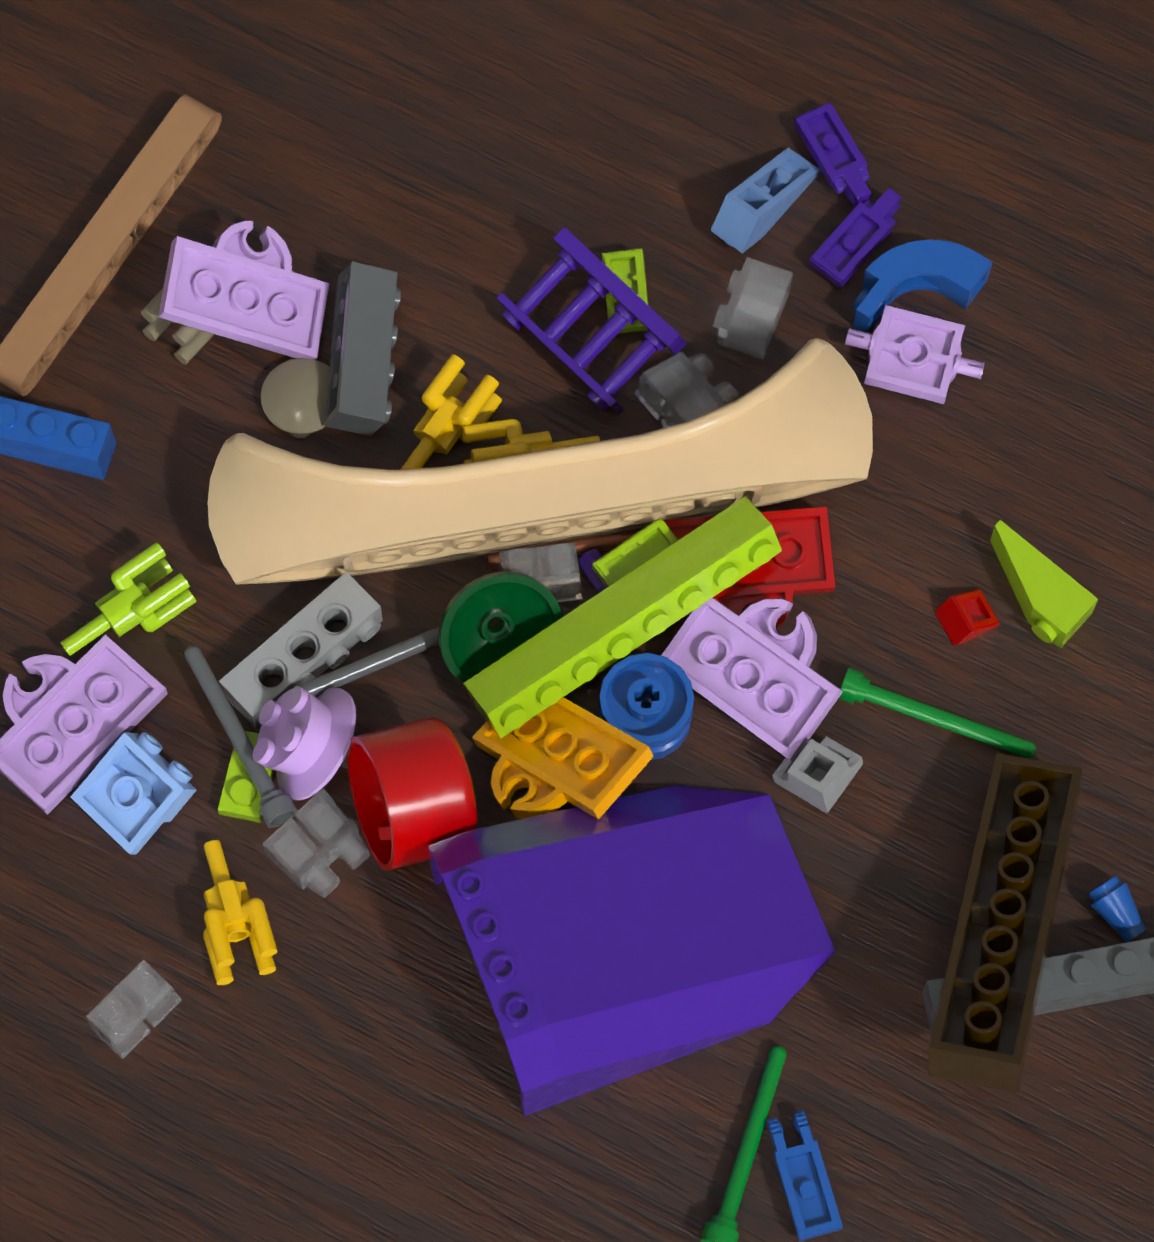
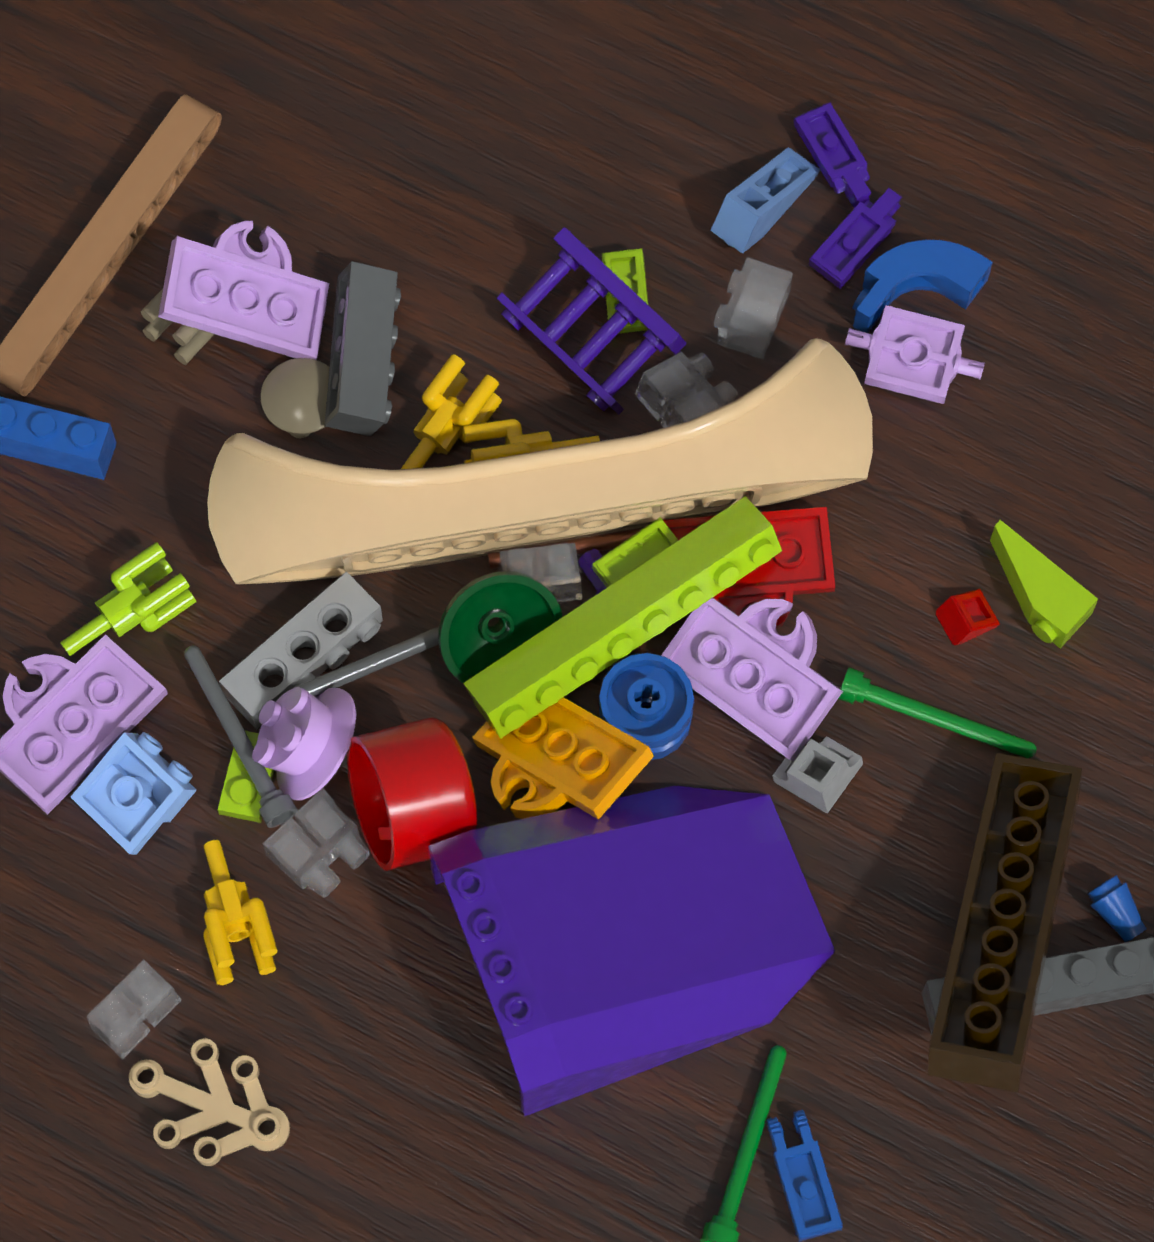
none -> tan plant [129,1039,290,1166]

